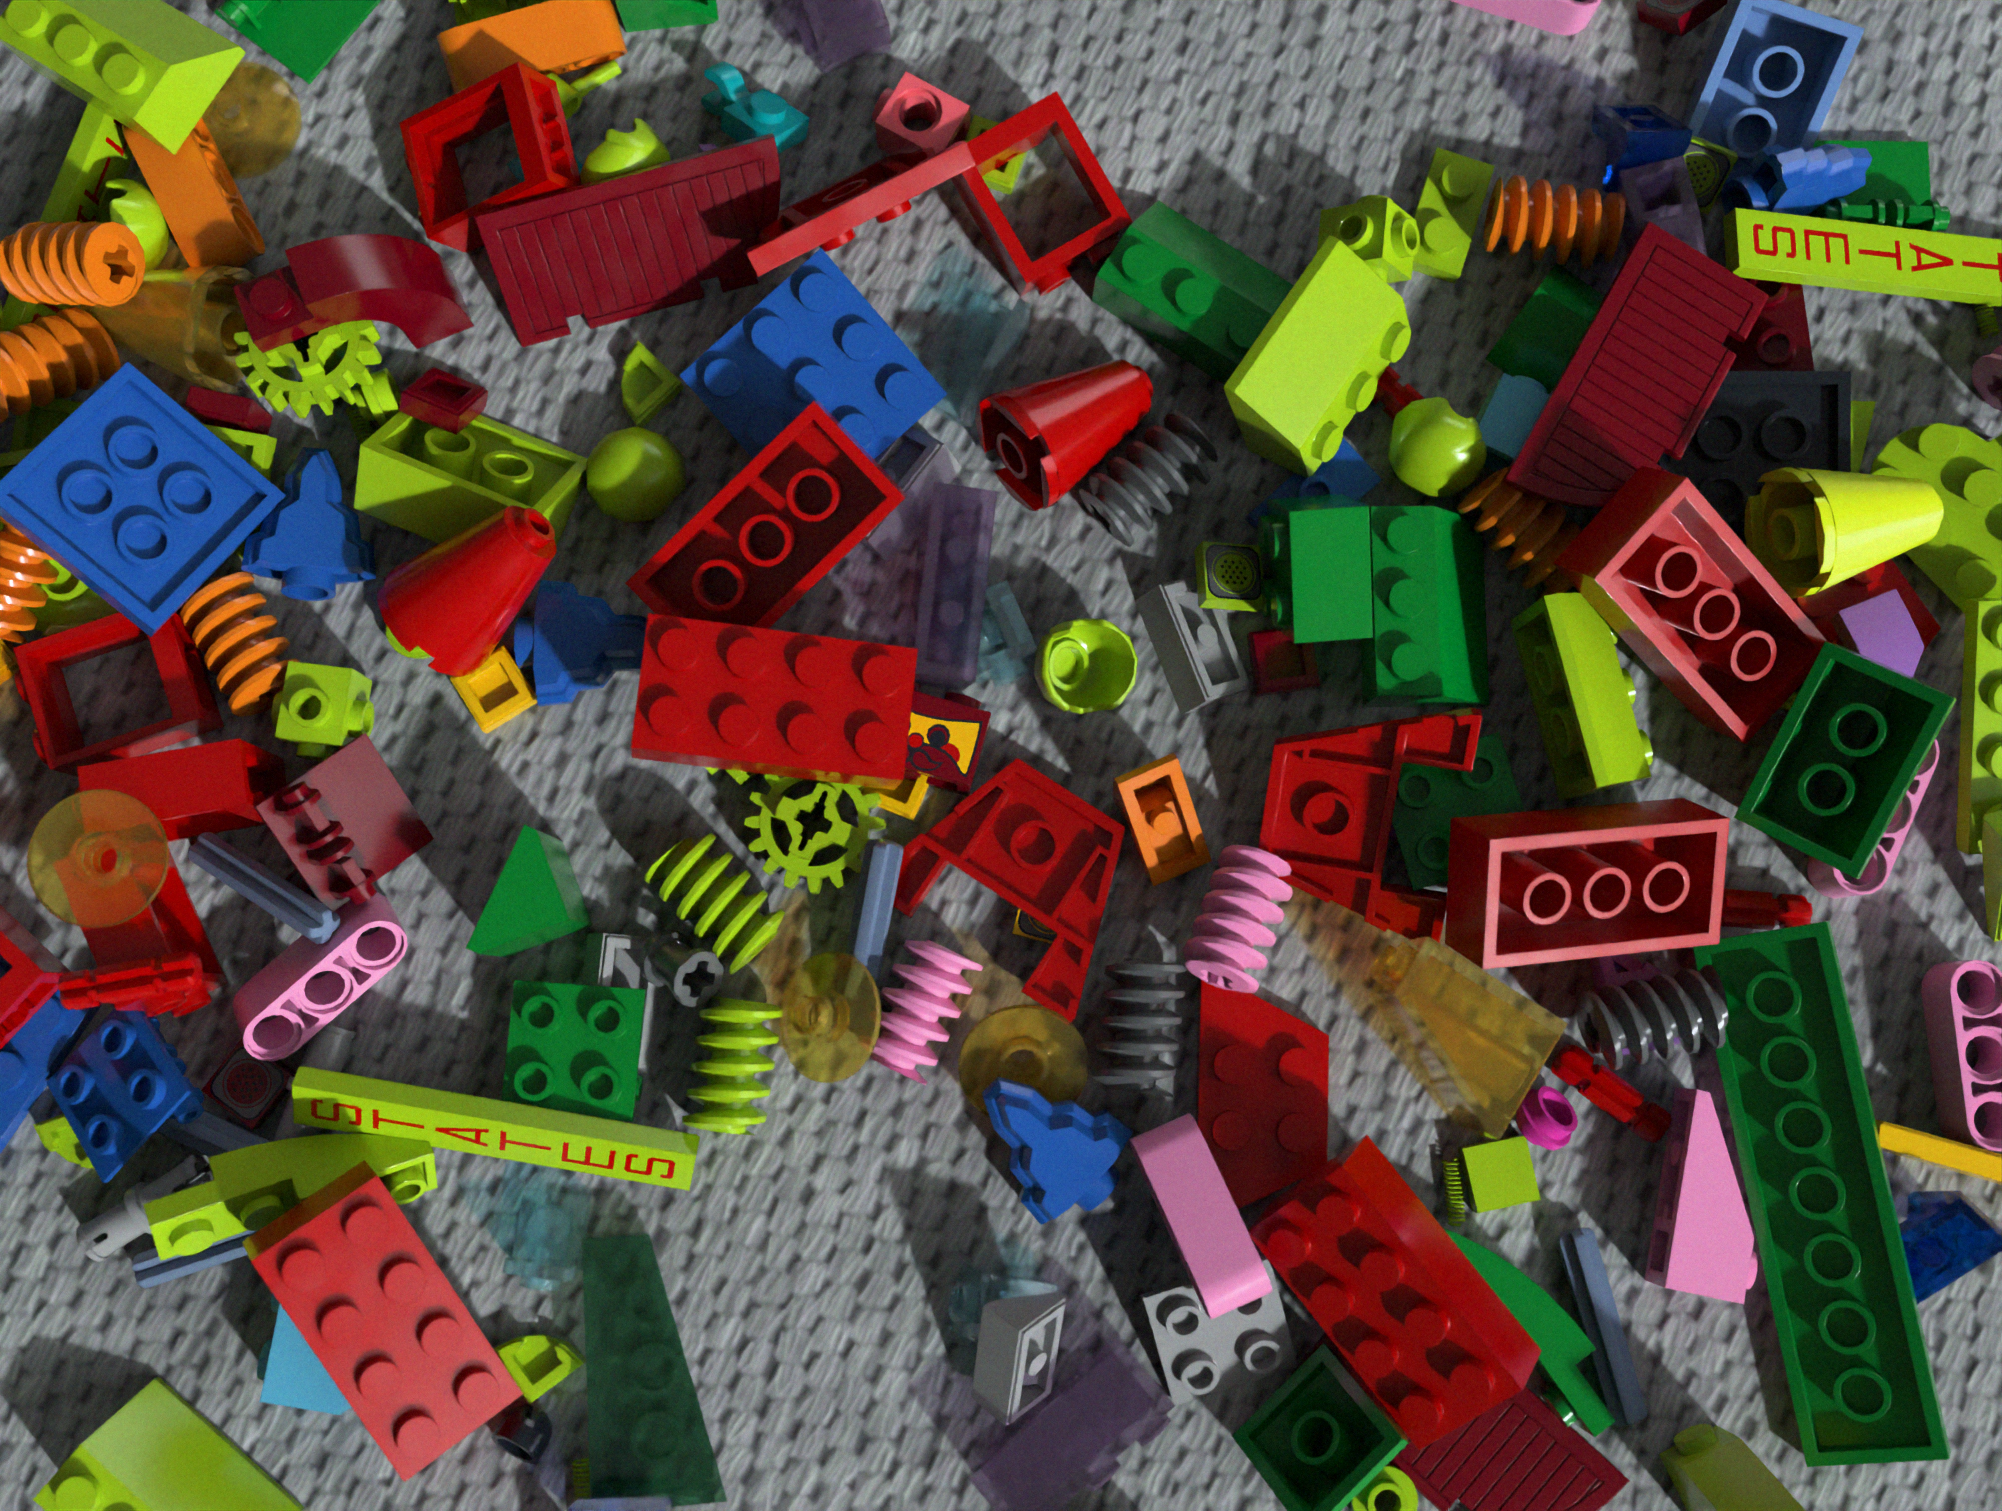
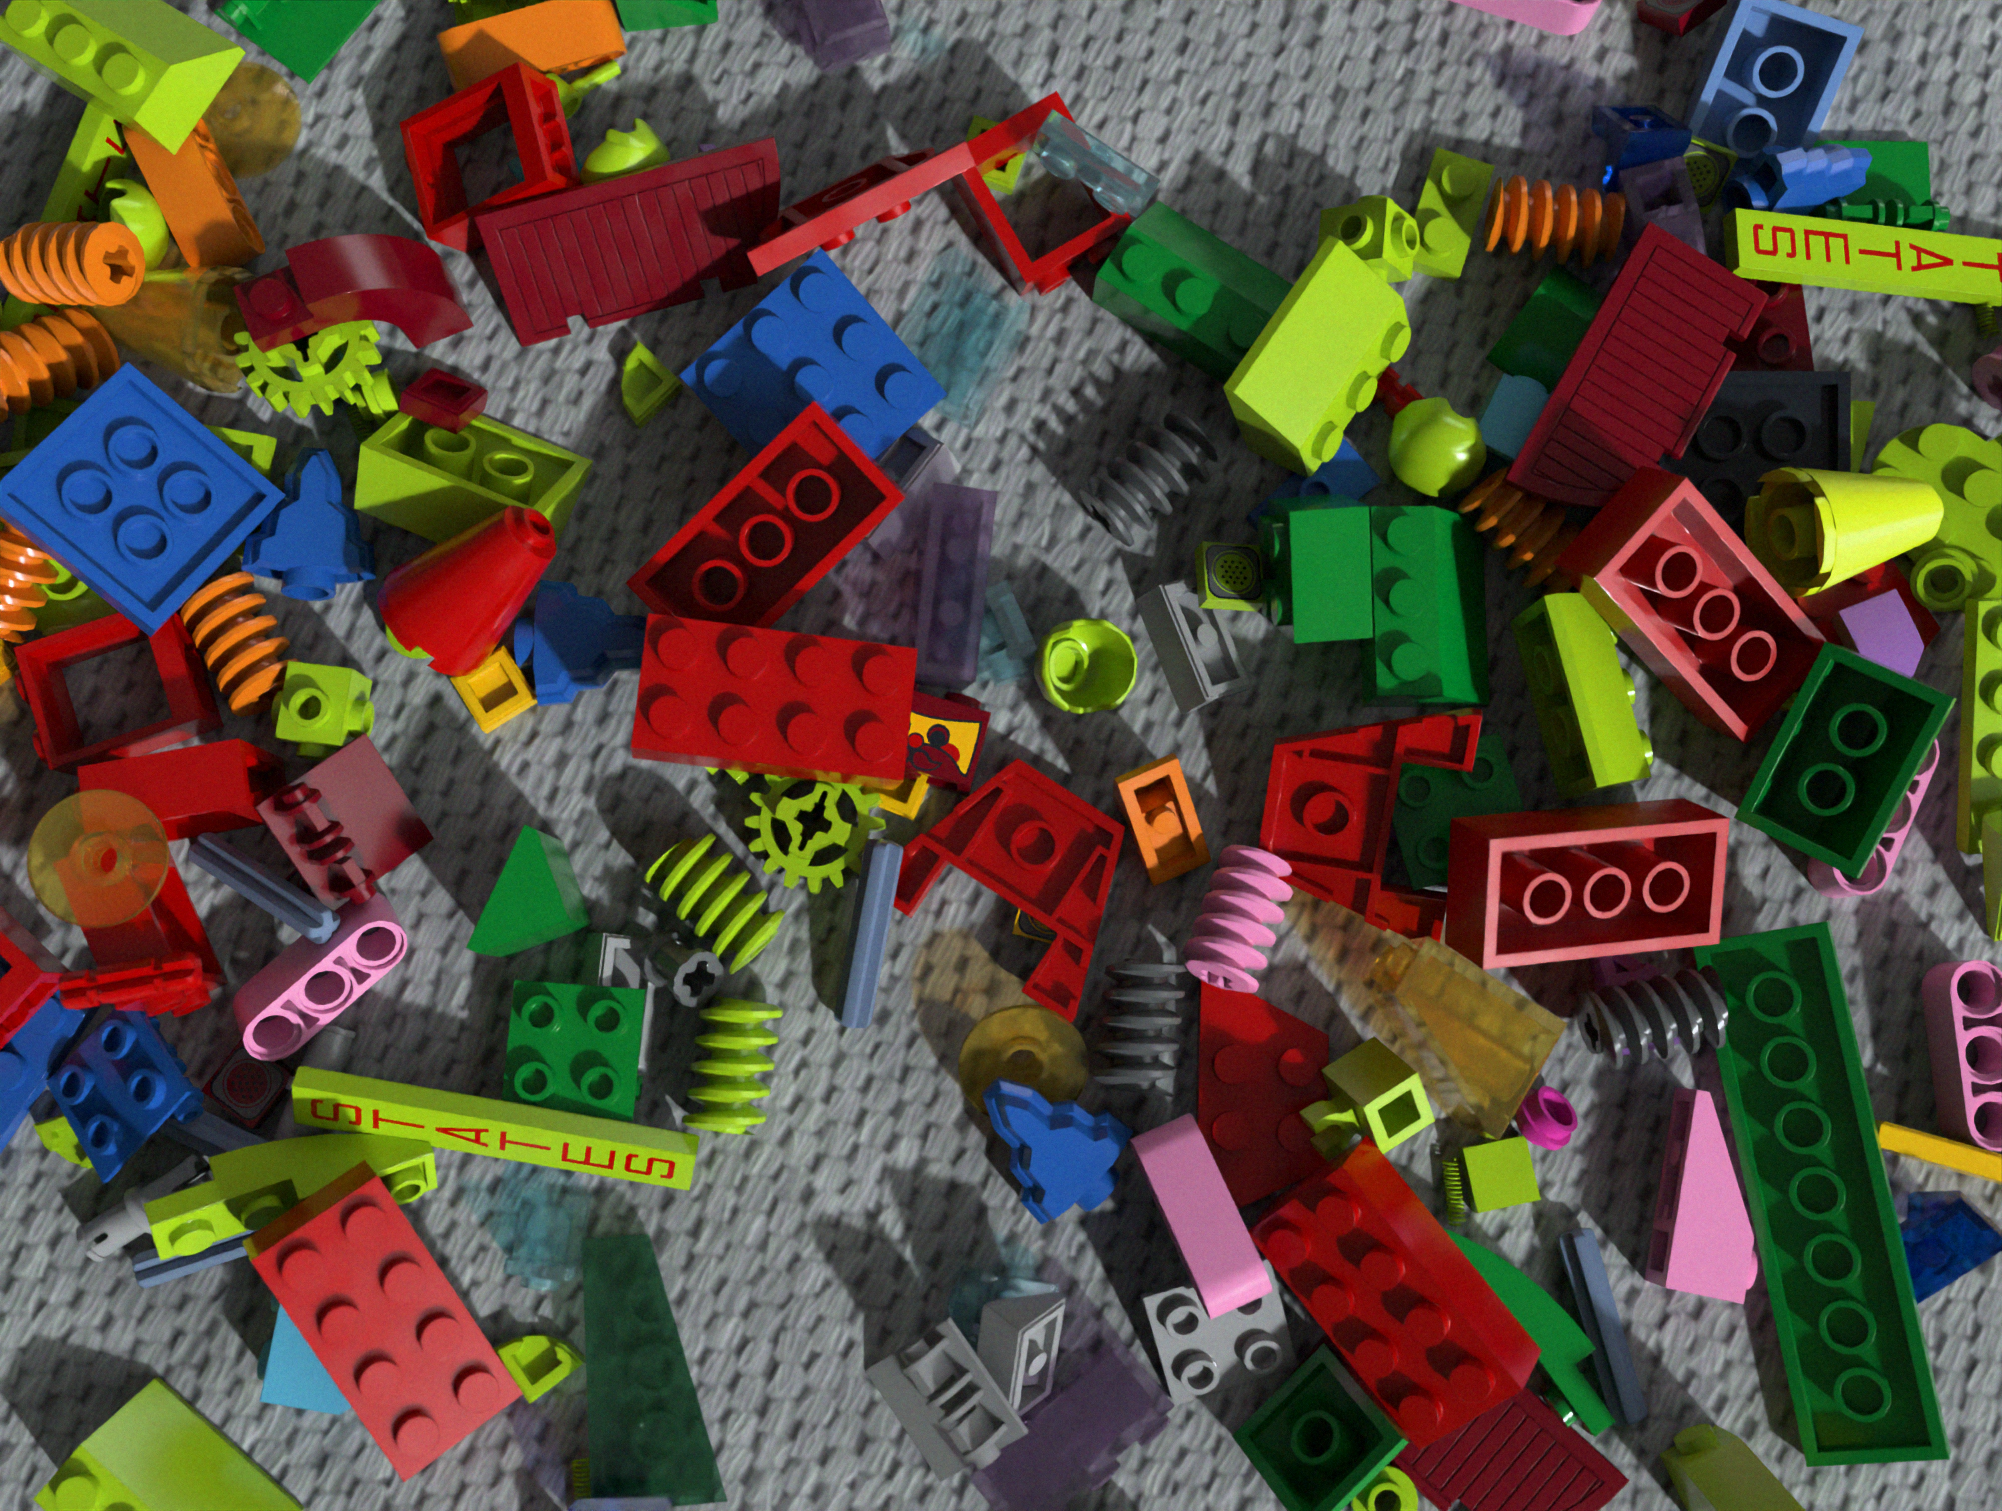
dark red tile [185,385,273,435] -> none
black hinge [492,1404,552,1464] -> none
lime hair [586,426,687,523] -> none
teal plate [701,61,810,154] -> none
clear yellow dish [780,951,881,1083] -> none
bright pink piece [857,939,983,1085] -> none
coral brick [872,71,970,155] -> none
red cone [975,359,1153,511] -> none
dark red tile [1246,629,1320,697] -> none
red axle [1550,1044,1672,1143] -> none
red axle [1721,889,1813,930] -> none
none -> light grey hinge [865,1317,1029,1482]
none -> clear light blue plate [1032,109,1161,218]
none -> lime brick [1299,1036,1435,1161]
none -> lime plate [1910,548,1980,612]

